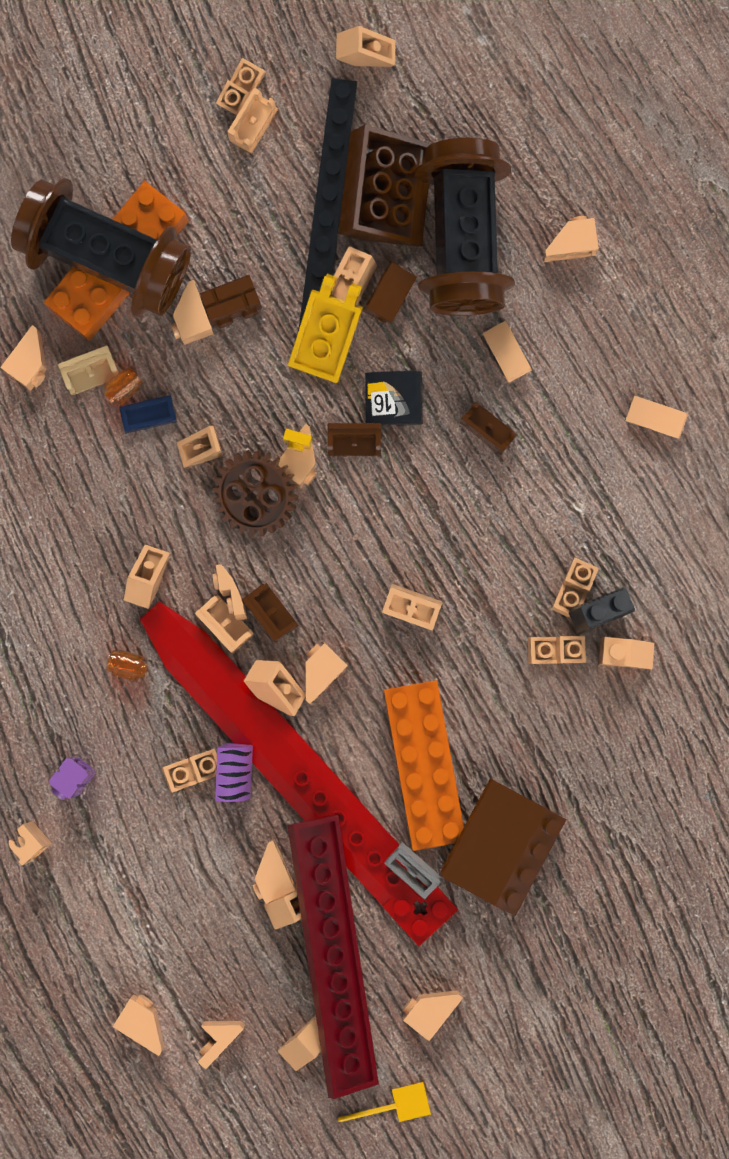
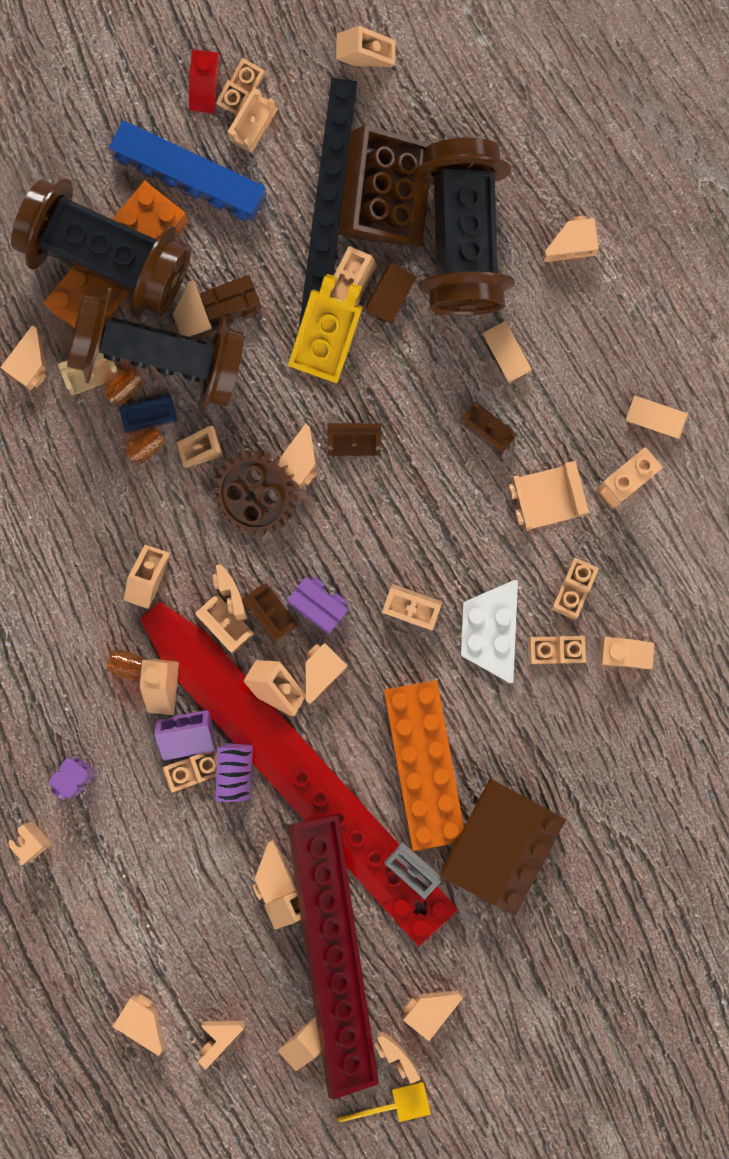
yellow plate [283,429,313,452] -> none
slope [365,371,423,426] -> none
black brick [569,587,635,635] -> none
none -> brick [67,287,244,412]
none -> blue brick [109,120,267,221]
none -> clear orange brick [125,426,165,464]
none -> light nougat slope [140,659,179,715]
none -> medium lavender brick [155,710,215,761]
none -> red slope [189,49,221,114]
none -> medium lavender brick [286,576,349,635]
none -> light nougat slope [375,1032,420,1084]
none -> white wing [460,580,518,683]
none -> light nougat panel [508,461,589,531]
none -> light nougat panel [595,447,663,509]

